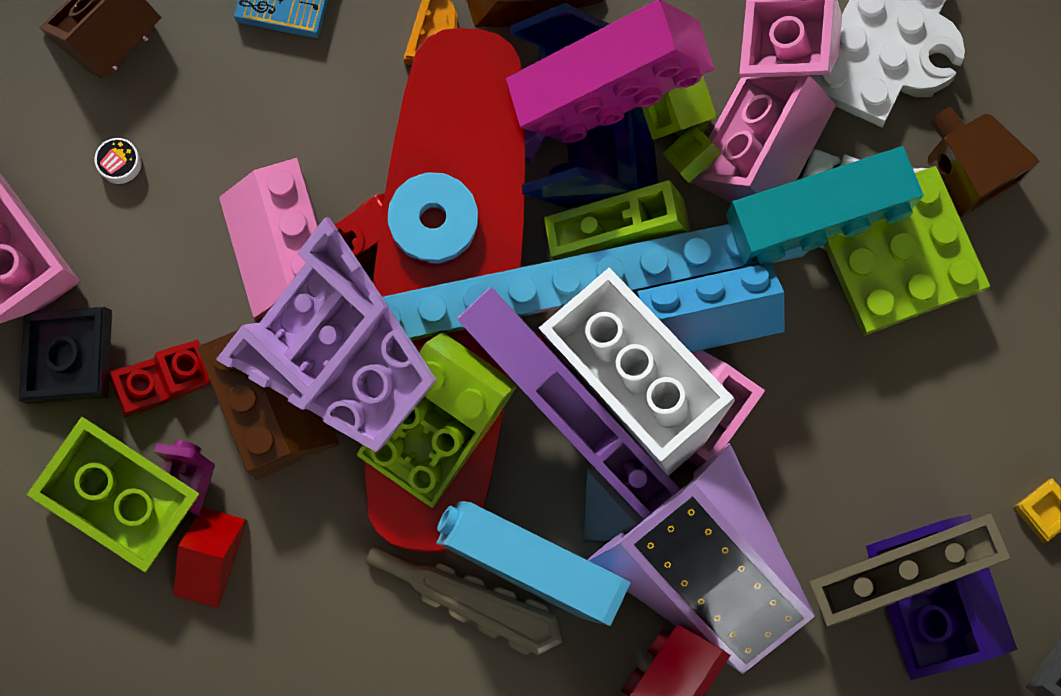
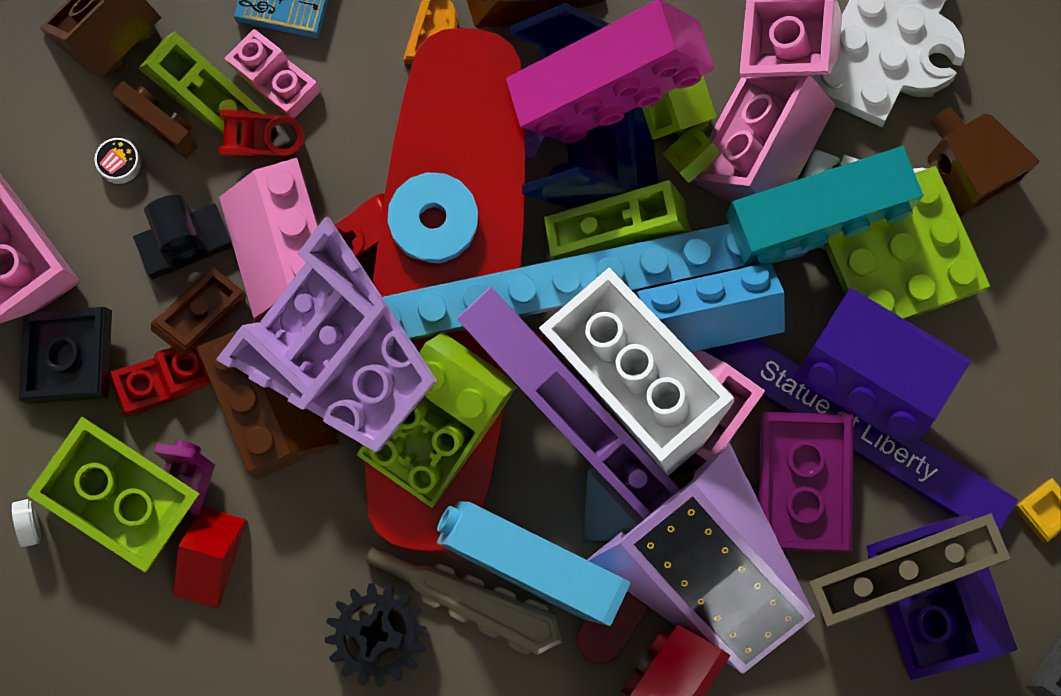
none -> white tile [12,499,41,547]
none -> reddish brown plate [111,80,198,160]
none -> black tile [133,194,233,280]
none -> lime slope [138,31,266,144]
none -> reddish brown plate [151,267,246,357]
none -> red piece [218,110,304,157]
none -> bright pink slope [224,29,322,118]
none -> black gear [324,583,428,687]
none -> dark red tile [577,592,648,664]
none -> dark purple tile [702,338,1018,532]
none -> magenta tile [758,412,853,553]
none -> dark purple slope [794,287,971,450]

